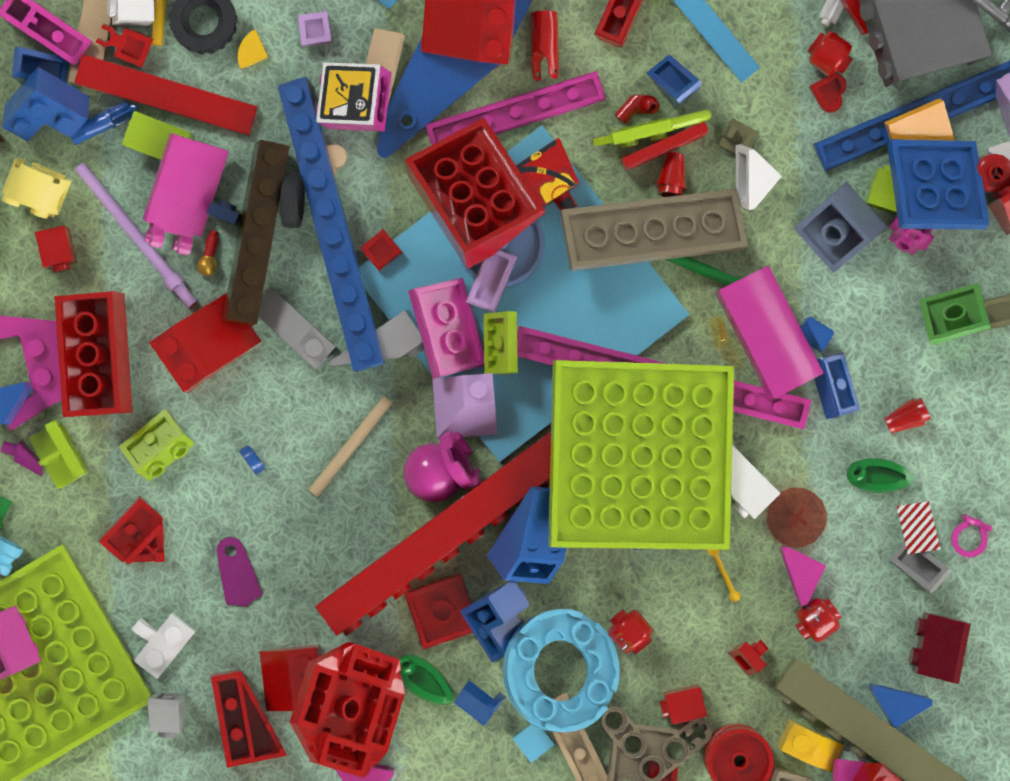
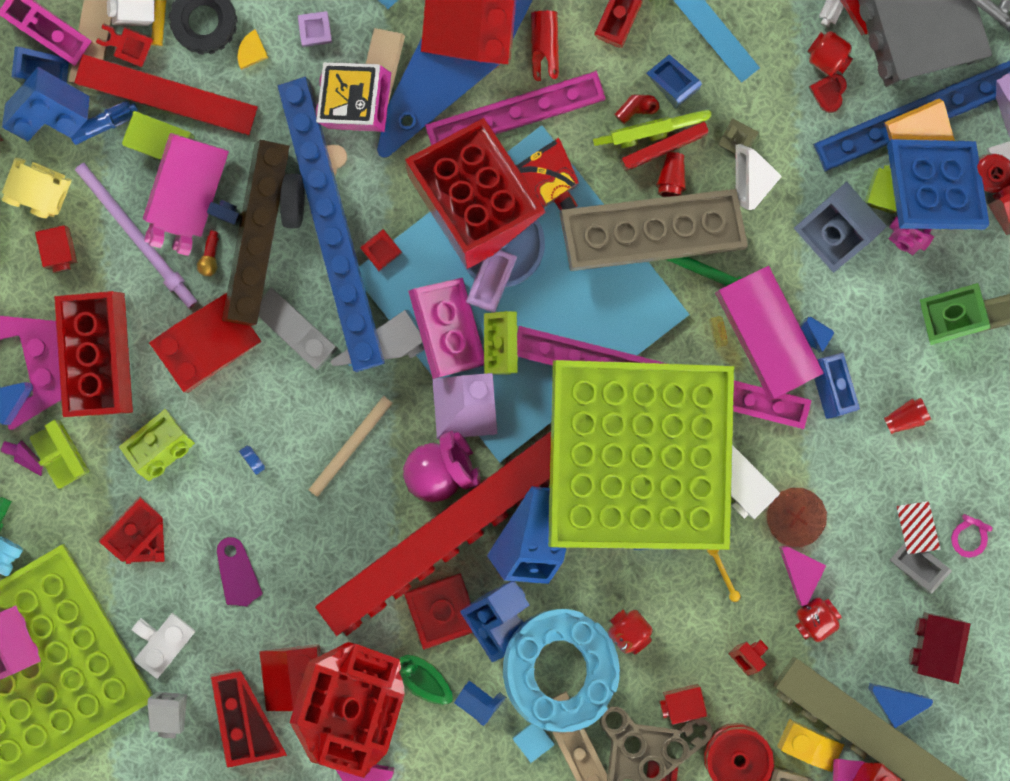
green arm [846,458,915,493] -> none

